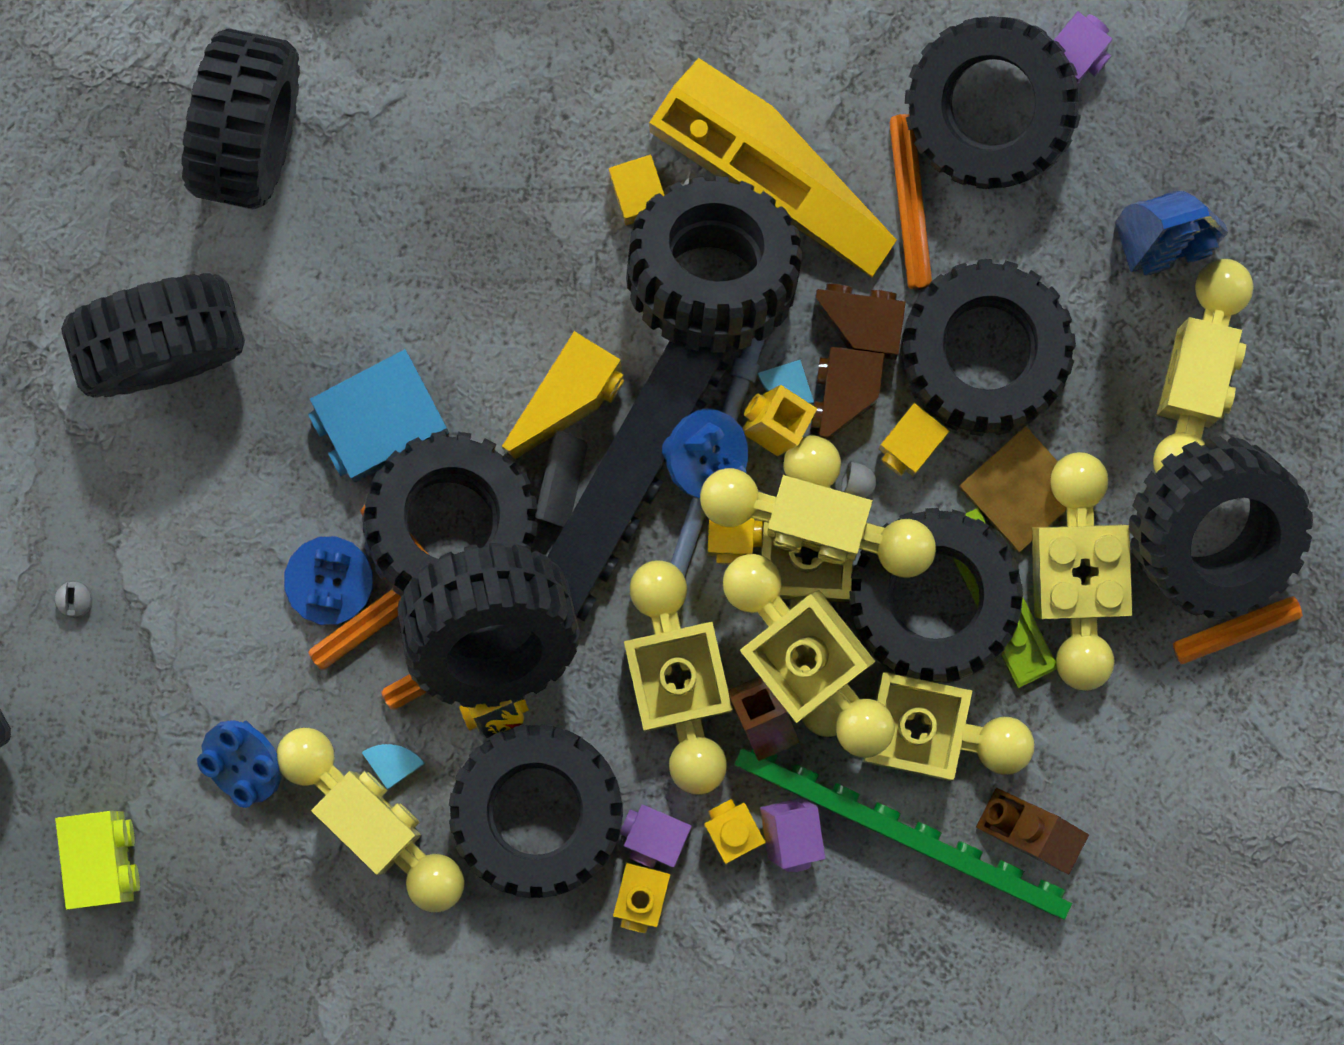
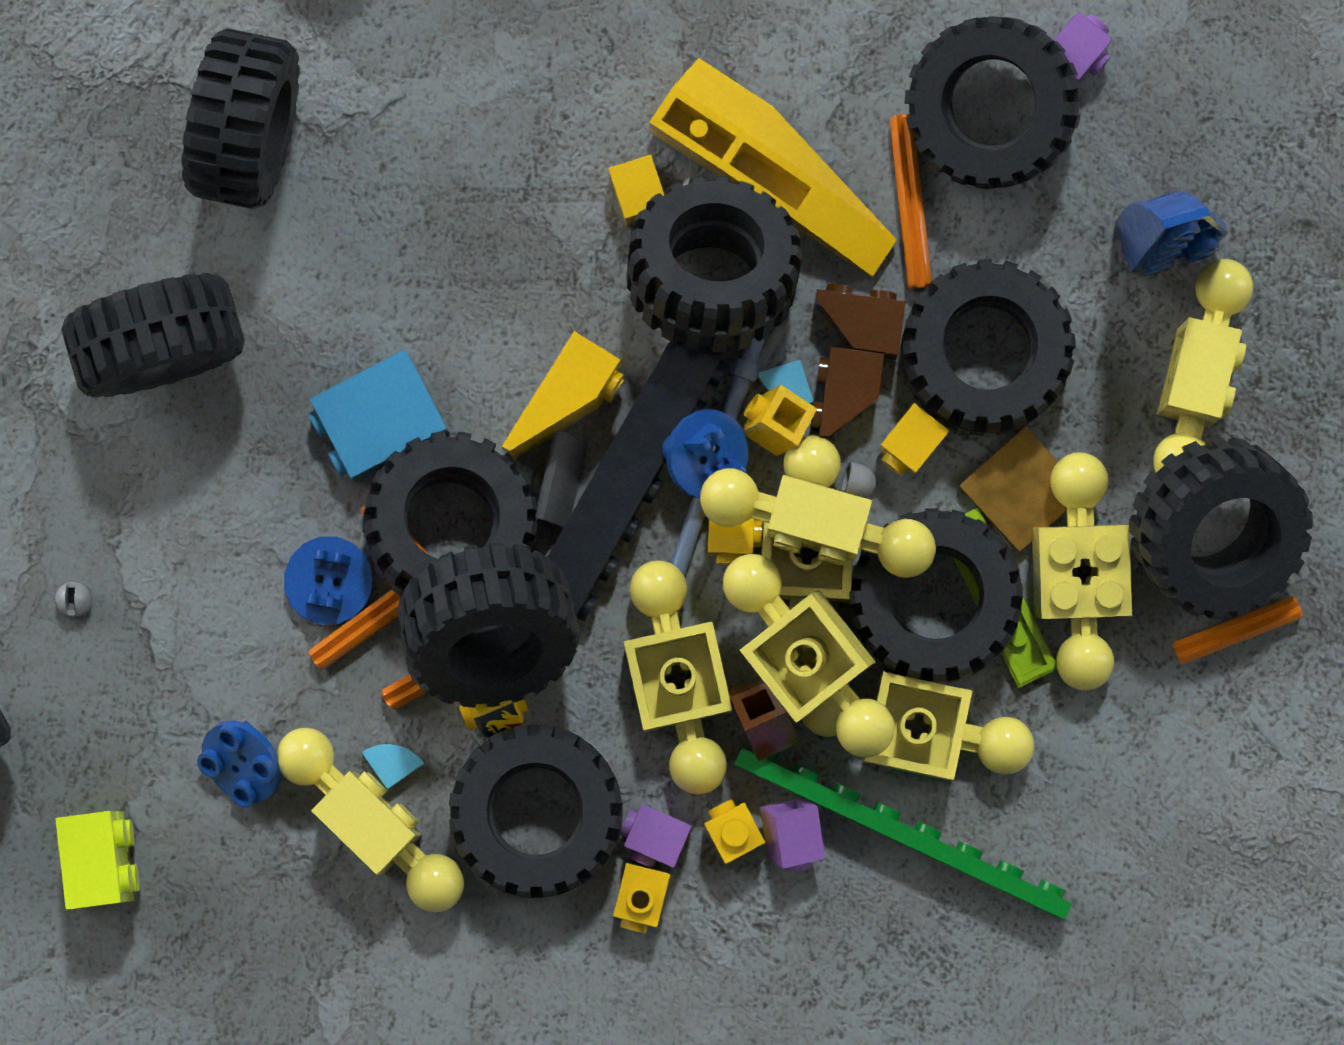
reddish brown slope [976,788,1089,875] -> none

